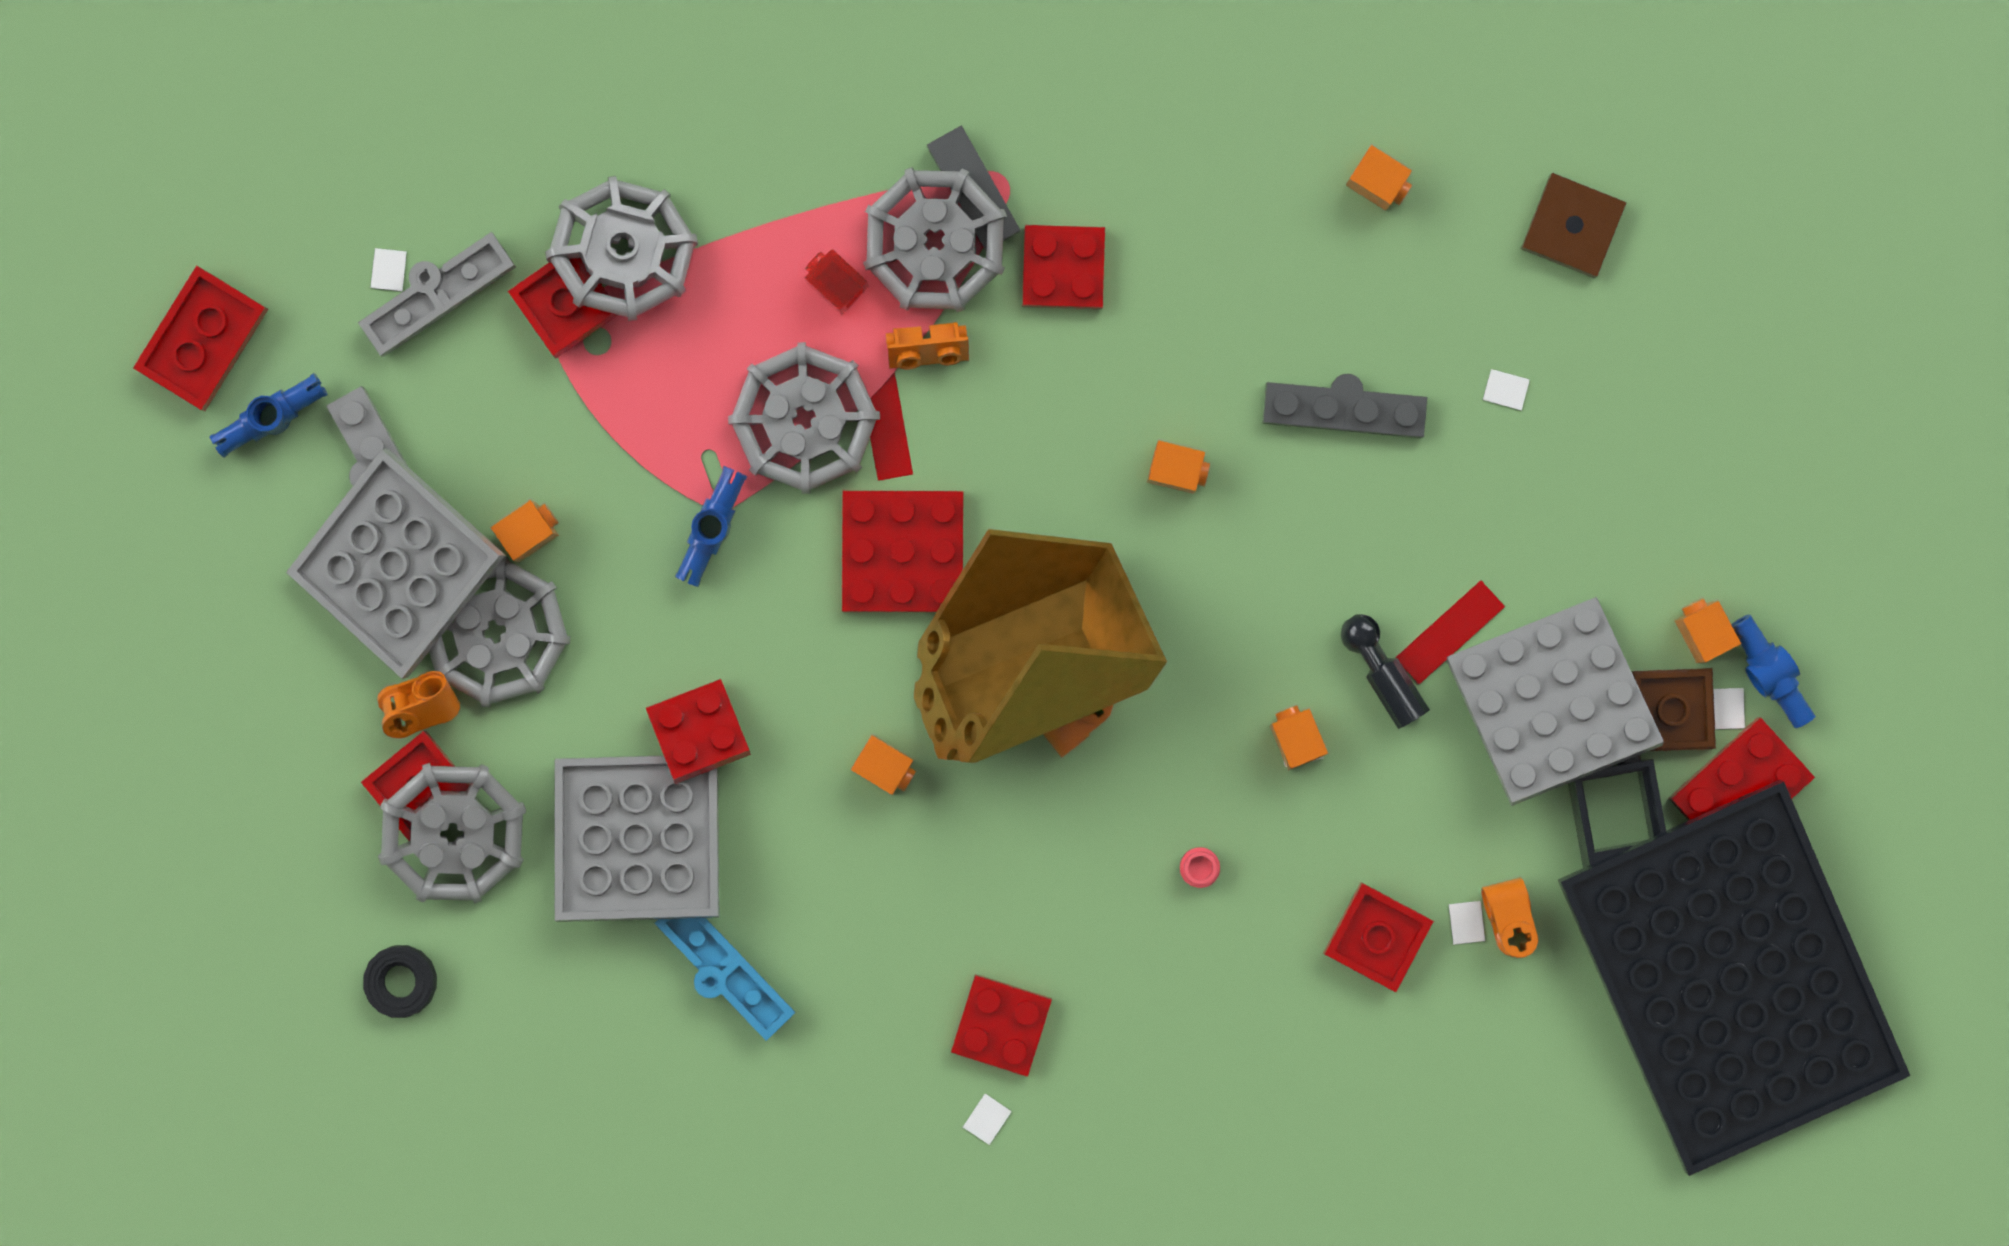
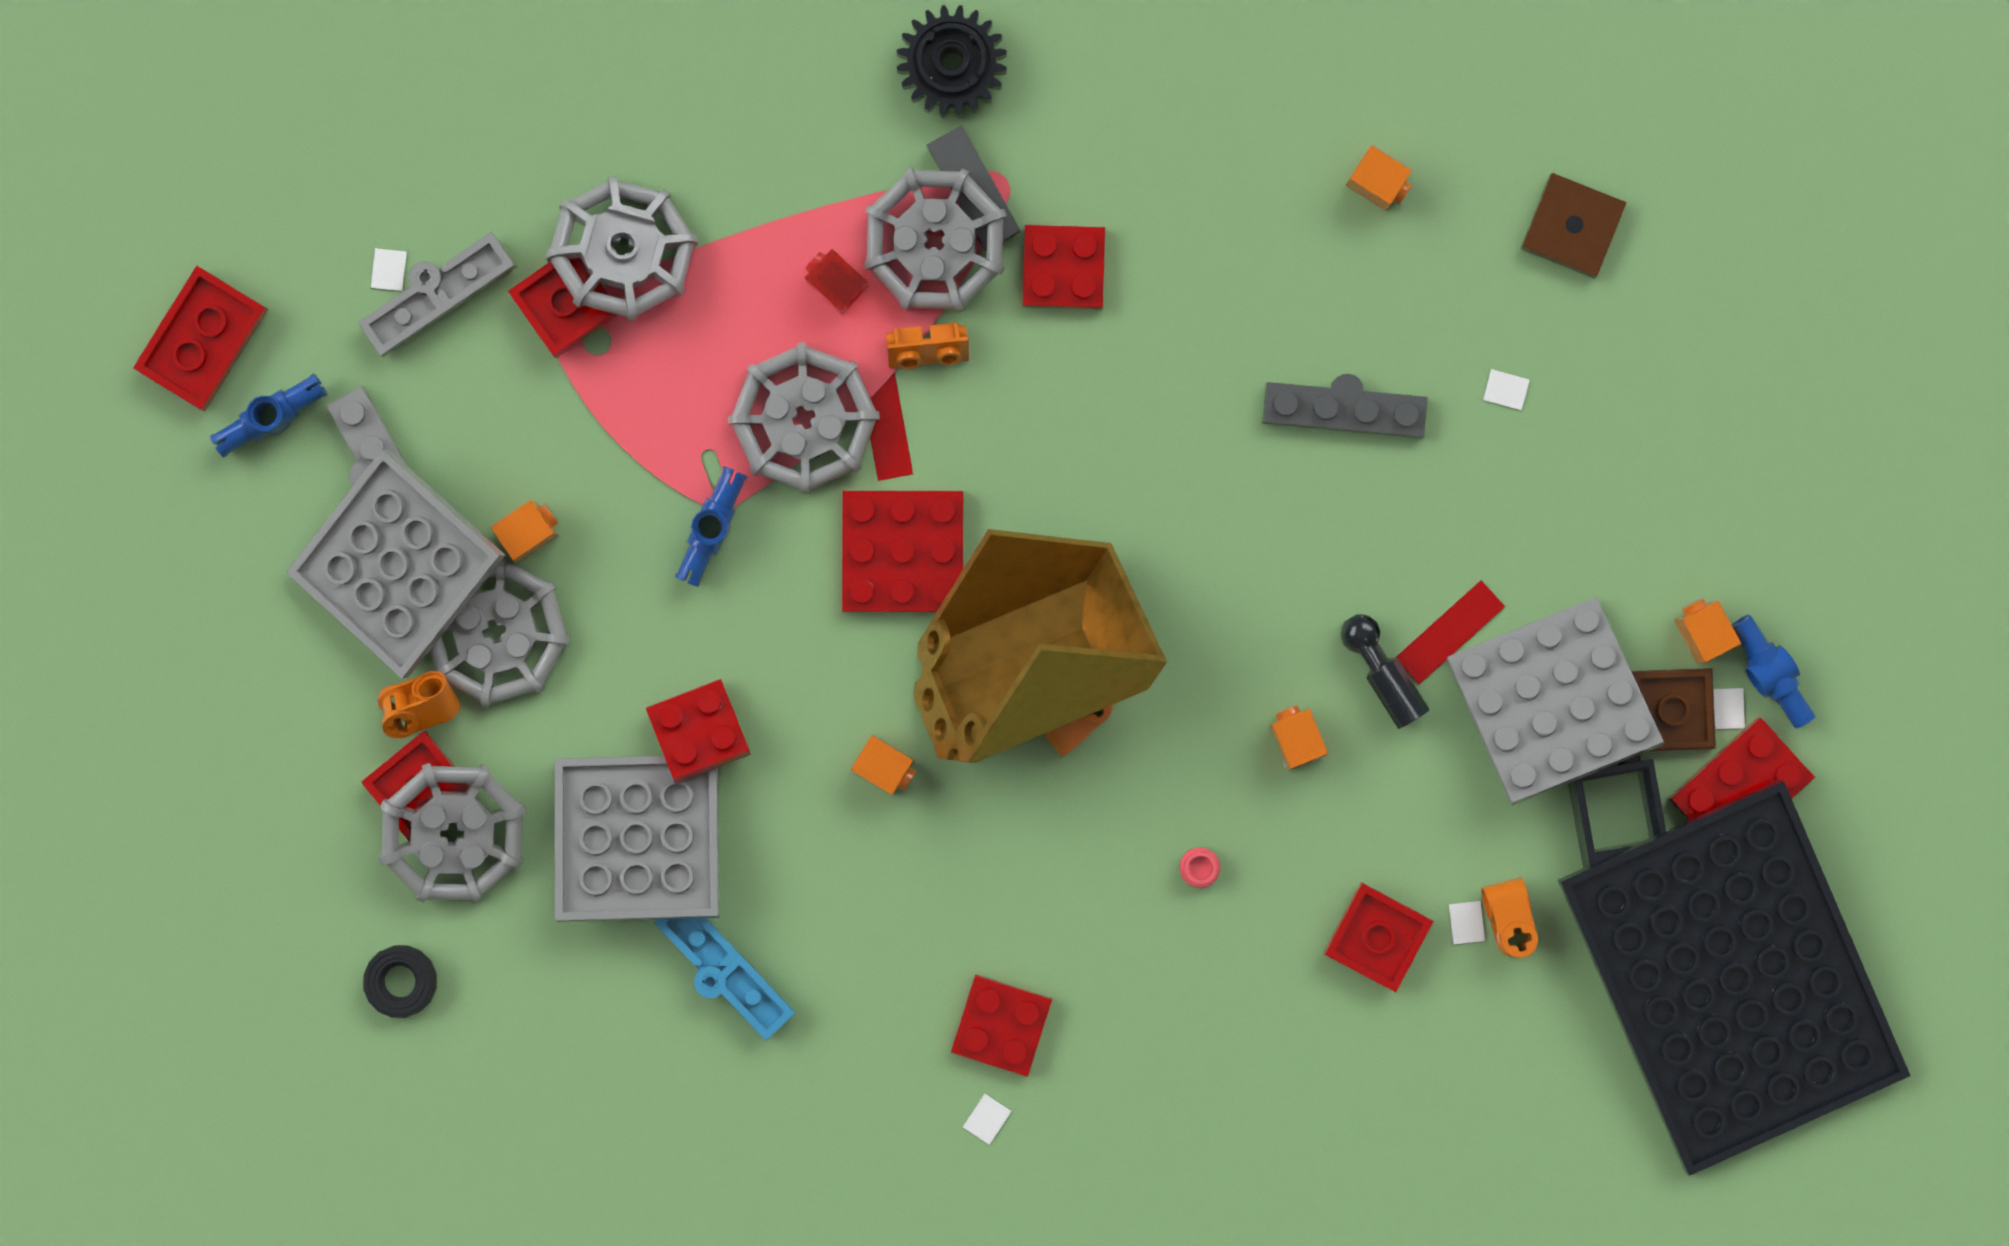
orange brick [1147,440,1210,494] -> none
none -> black gear [896,5,1007,118]

